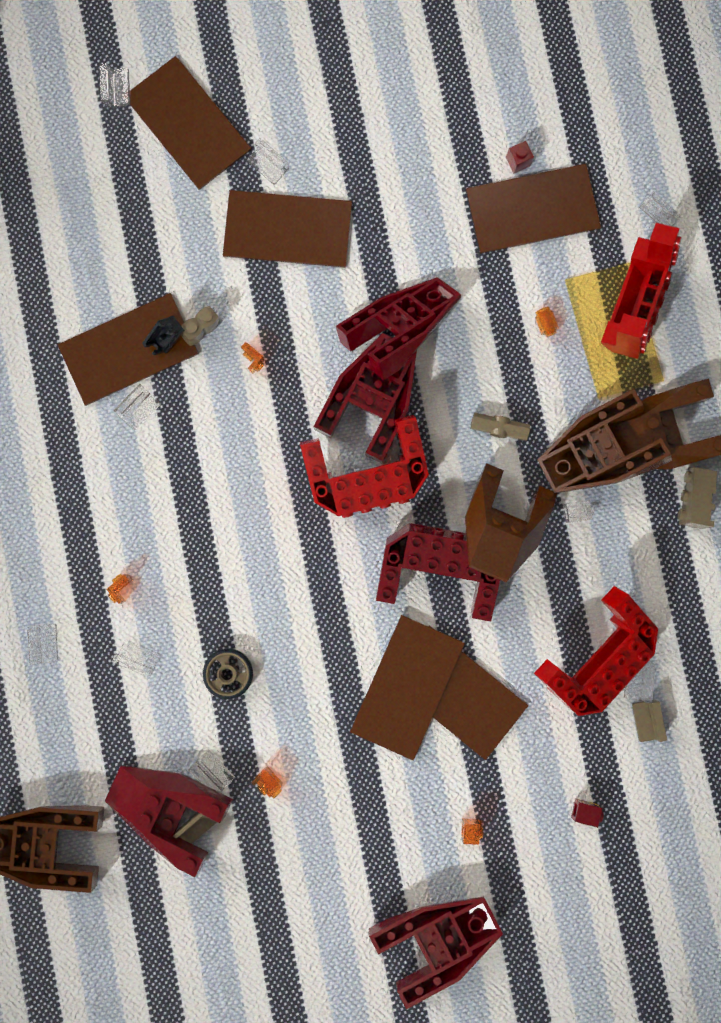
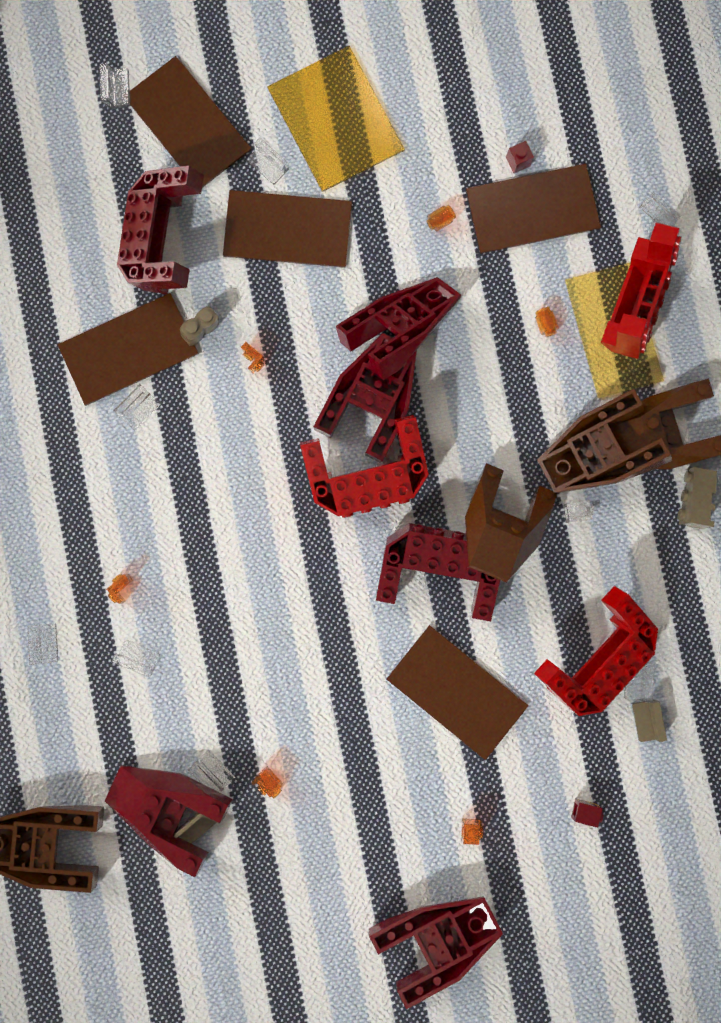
black hinge [142,316,185,355] -> none
dark tan wheel [203,649,253,699] -> none
reddish brown piece [350,615,465,761] -> none
dark tan piece [470,412,530,441] -> none
none -> dark red wedge [117,166,204,294]
none -> clear yellow piece [267,46,405,192]
none -> clear orange brick [426,205,456,232]

